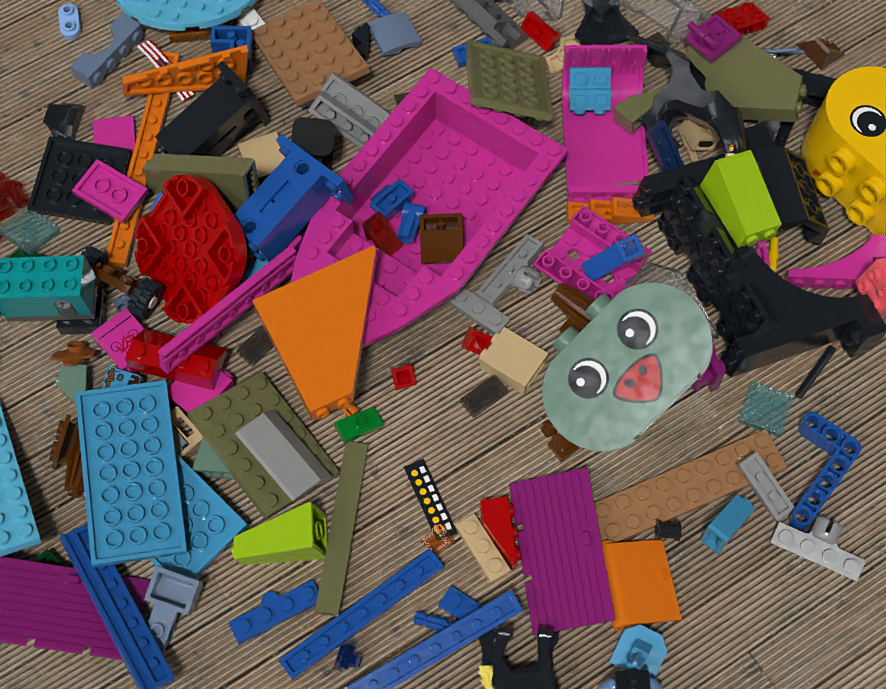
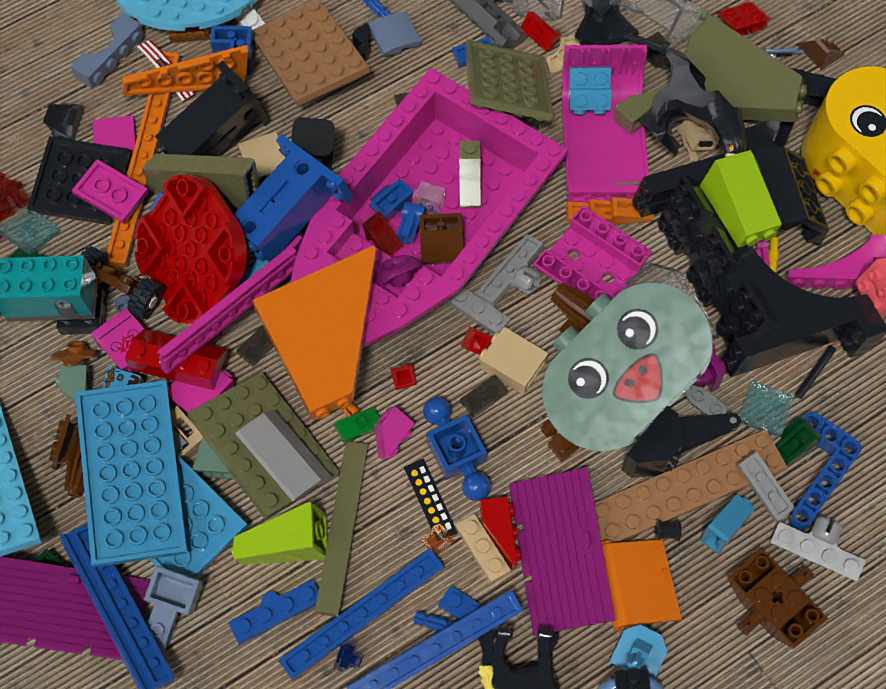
light blue plate [58,3,81,40] -> none
light grey slope [308,72,391,148] -> none
blue slope [581,234,648,282] -> none
dark blue plate [645,120,684,171] -> none
magenta plate [684,13,742,63] -> none
none -> dark pink slope [374,406,414,459]
none -> magenta hat [375,255,423,287]
none -> clear brick [413,181,446,214]
none -> blue brick [423,396,491,501]
none -> slope [459,141,481,208]
none -> black slope [621,385,741,478]
none -> reddish brown slope [727,548,828,649]
none -> dark green slope [776,417,822,465]

